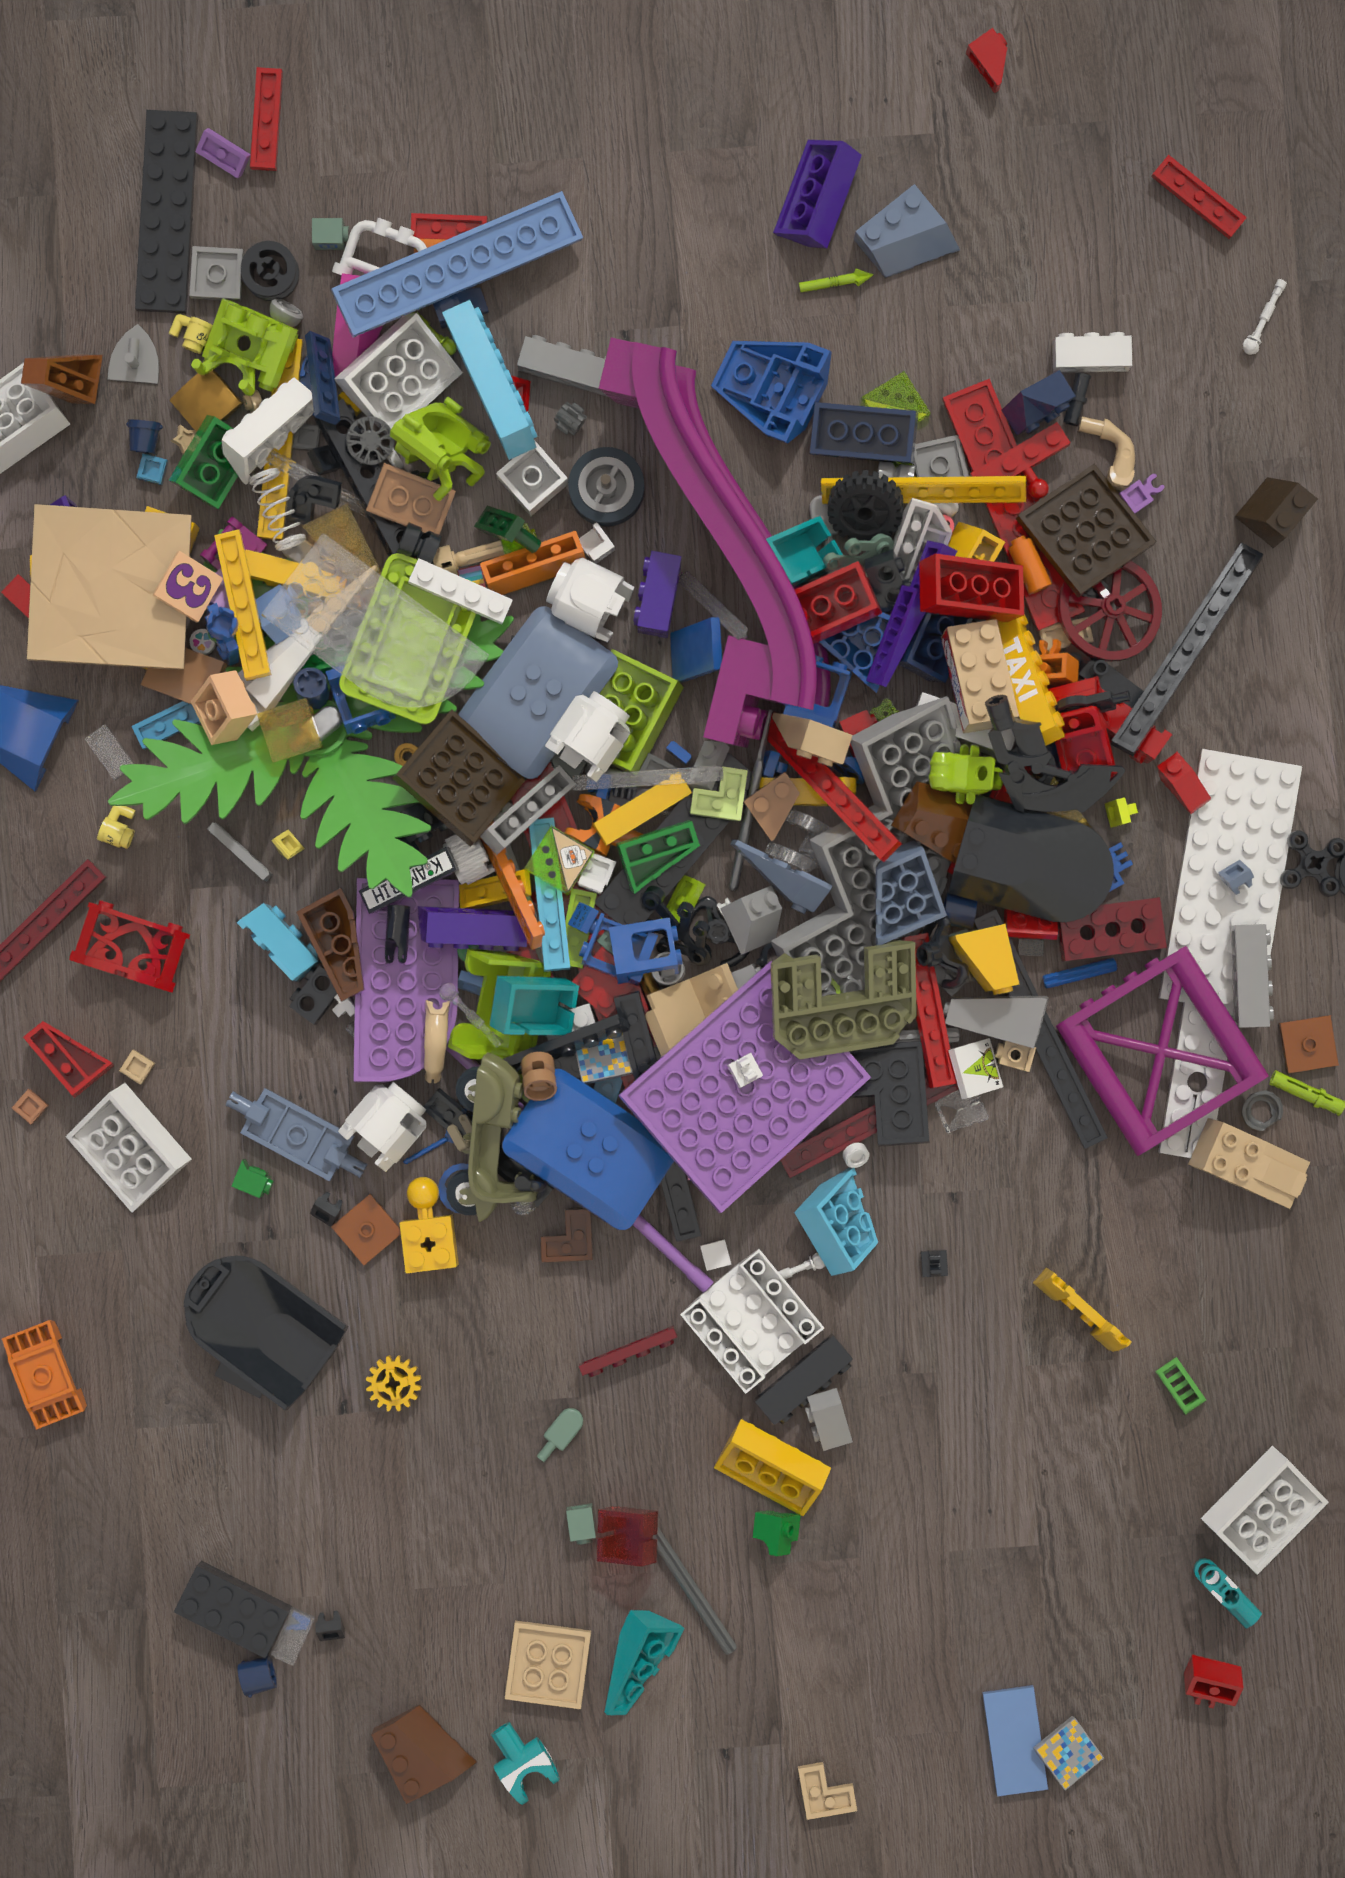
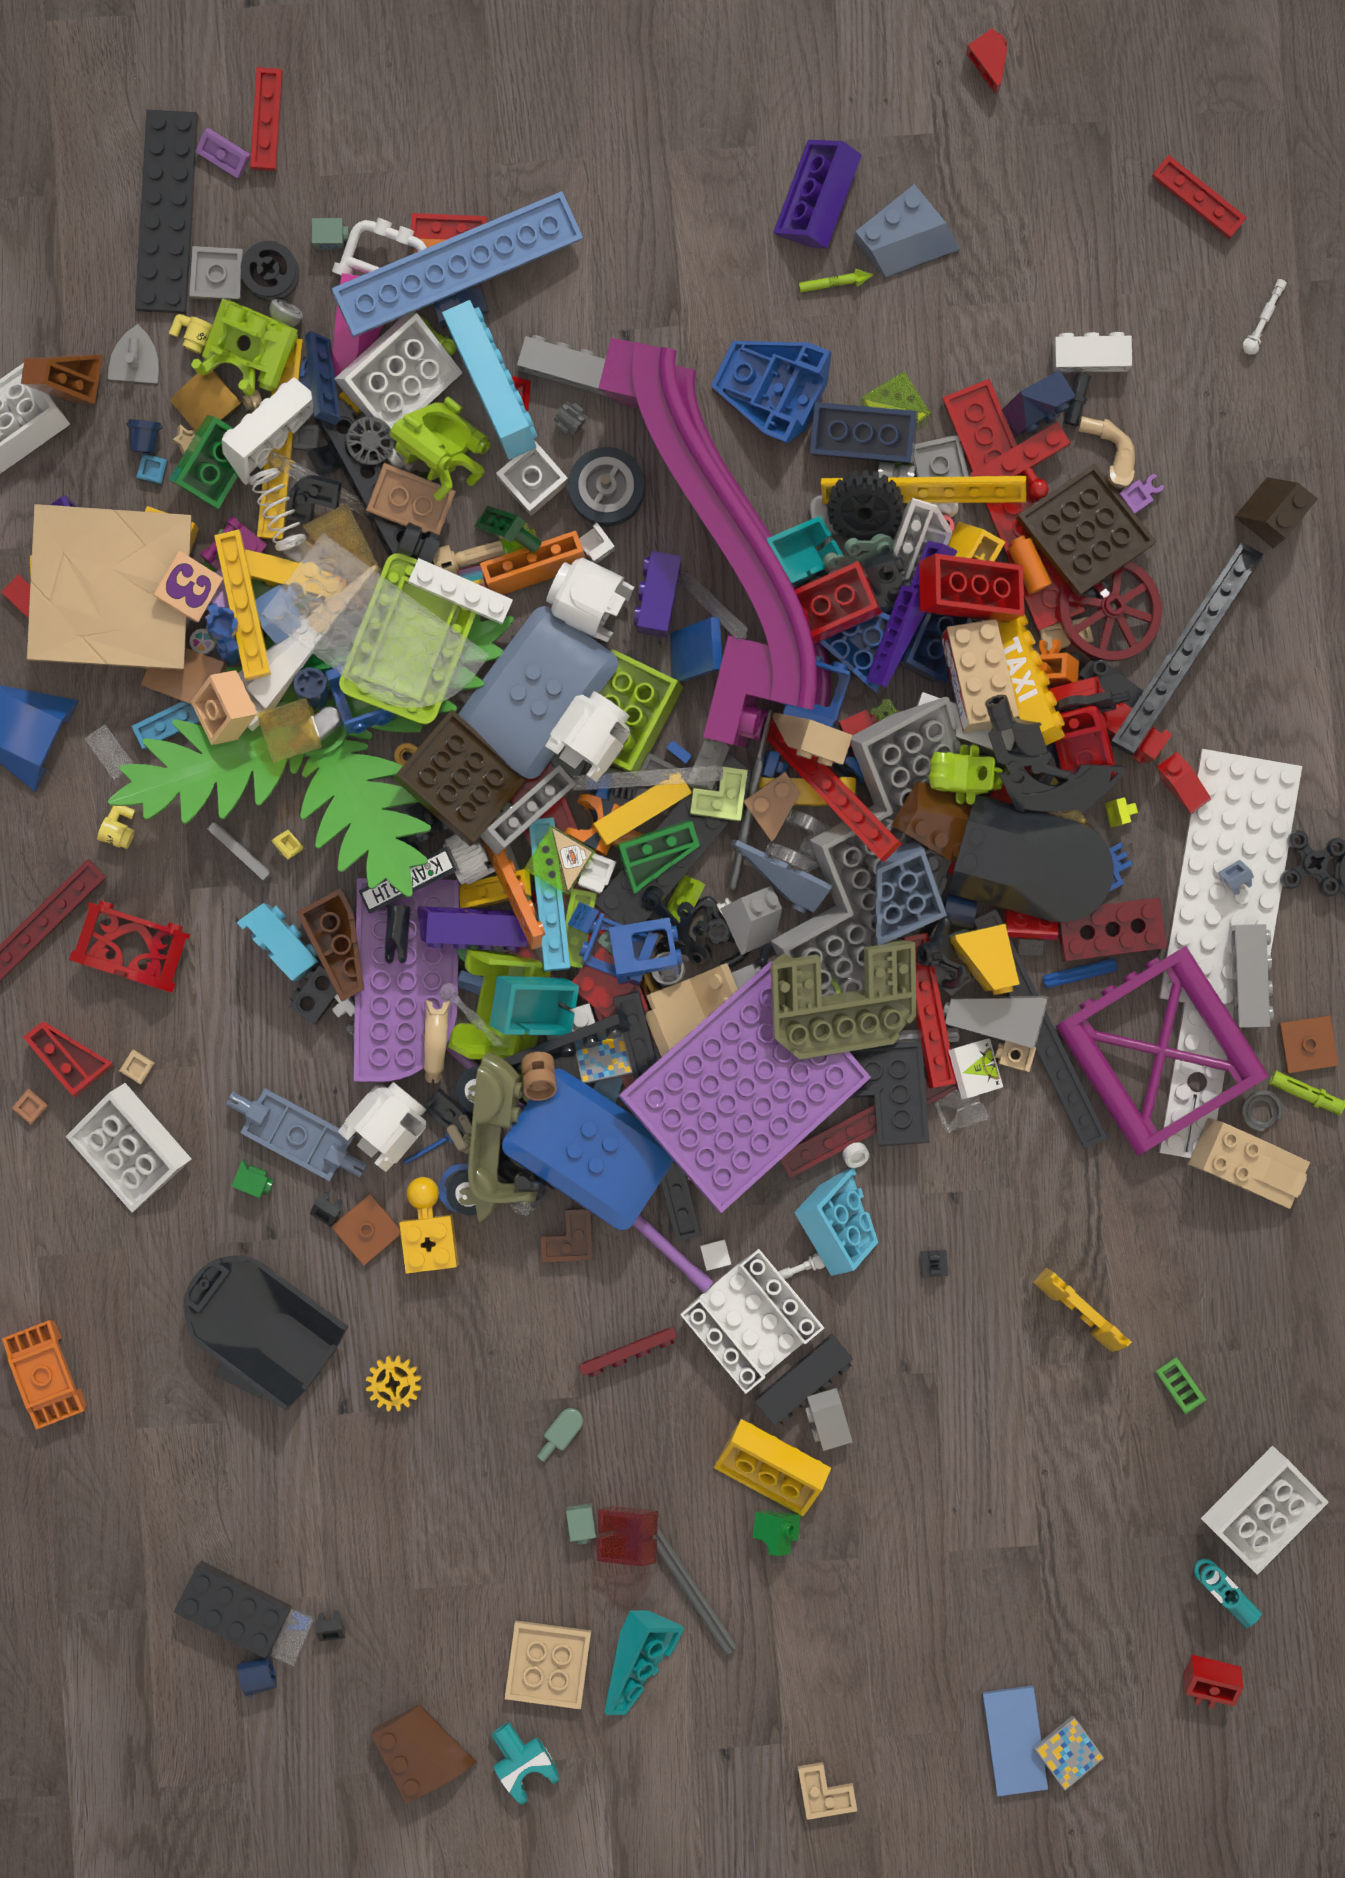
white tile [727,1053,763,1088] -> none

